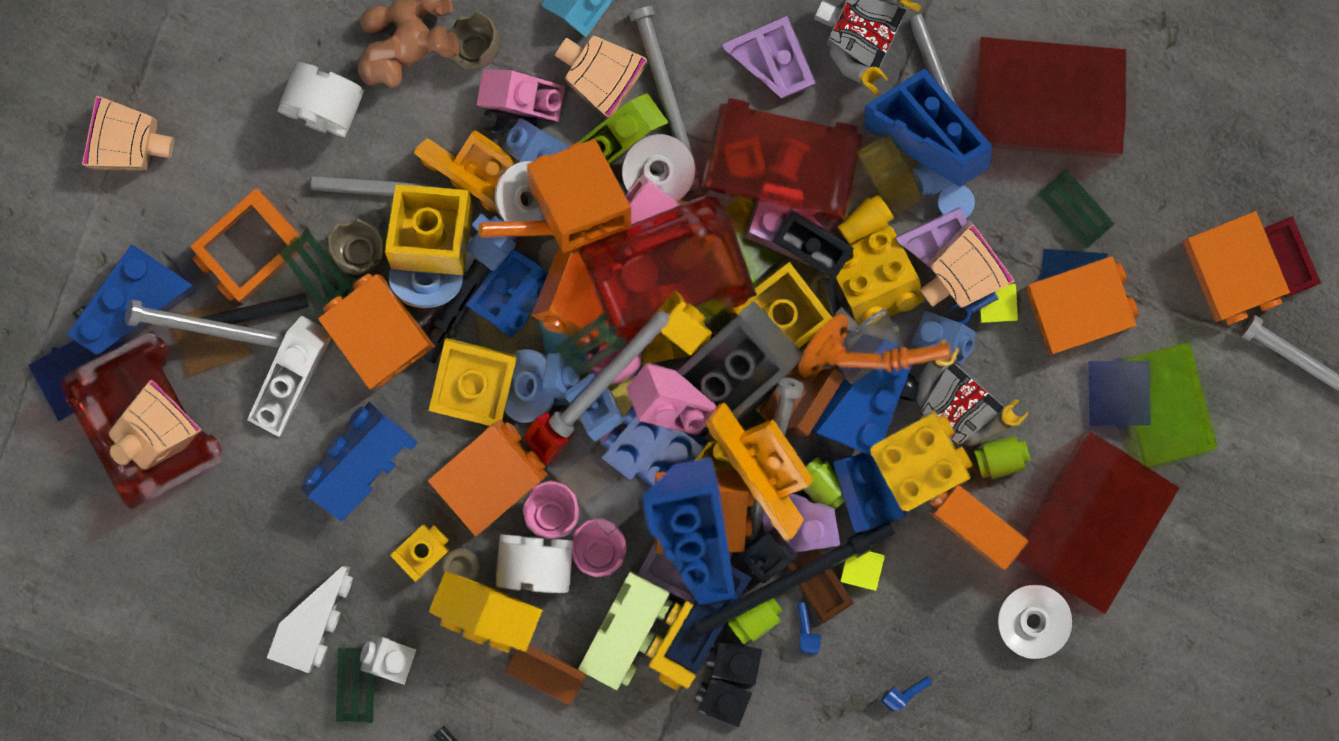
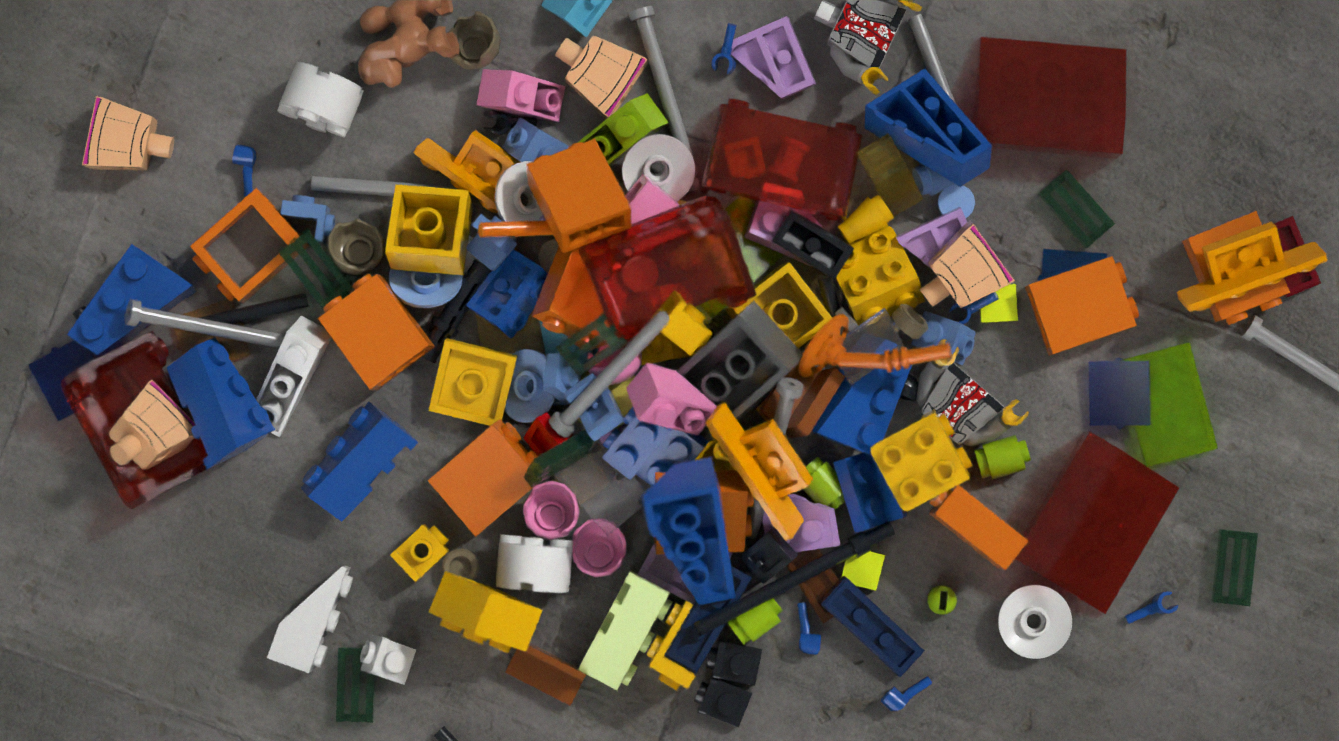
none -> blue wedge [166,337,275,469]
none -> blue hand [232,145,257,197]
none -> medium blue bracket [281,195,335,244]
none -> clear green tile [524,430,596,488]
none -> blue hand [711,23,737,75]
none -> dark blue tile [819,576,925,677]
none -> dark tan tile [892,304,928,340]
none -> lime hinge [927,585,957,615]
none -> blue hand [1125,591,1178,624]
none -> light orange bracket [1177,222,1328,311]
none -> clear green tile [1211,529,1258,607]

